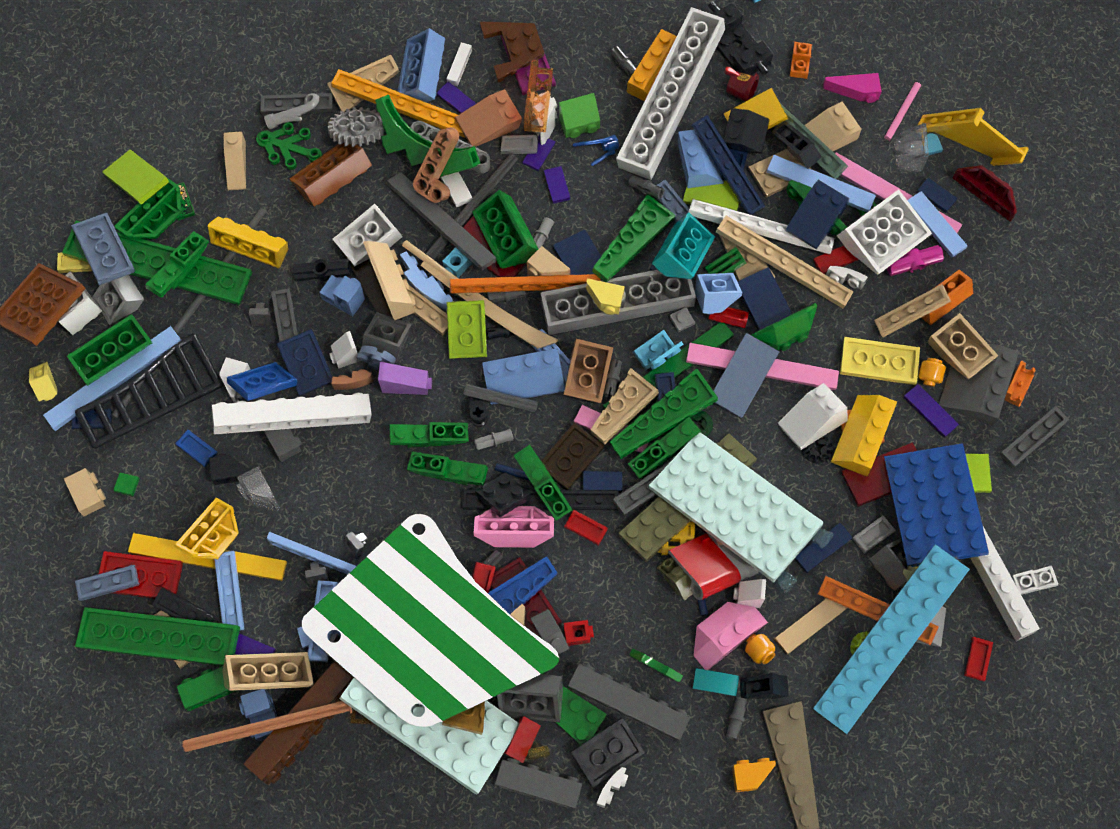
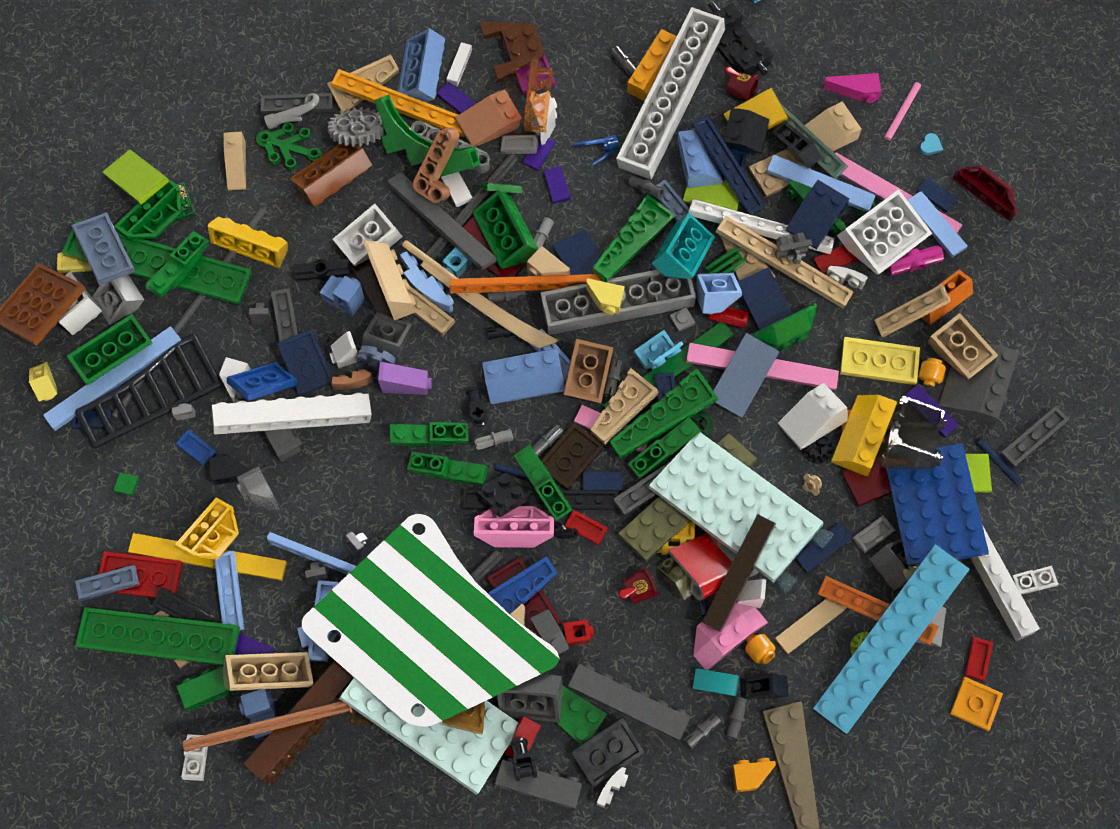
tan brick [64,468,106,516] -> none
lime tile [446,300,487,359] -> none
dark grey axle [463,384,538,412] -> none
red tile [472,562,496,593] -> none
clear yellow tile [528,746,550,760] -> none
bright green slope [559,93,600,138] -> none
green tile [629,649,683,682] -> none
orange slope [790,42,812,79] -> none
clear slope [895,123,929,173] -> none
yellow piece [916,108,1029,166] -> none
orange hinge [1005,361,1035,407] -> none
none -> light grey plate [172,404,196,421]
none -> white slope [181,734,208,781]
none -> green tile [481,182,522,194]
none -> black connector [509,738,537,781]
none -> dark grey axle [532,425,563,457]
none -> black arm [554,522,578,539]
none -> dark red hat [618,568,659,604]
none -> dark grey pin [683,713,722,750]
none -> dark brown tile [702,514,776,632]
none -> dark grey hips [775,232,812,265]
none -> tan plate [802,474,822,496]
none -> clear smoke windscreen [881,395,947,469]
none -> light orange tile [950,677,1003,731]
none -> dark blue bar [976,438,1023,486]

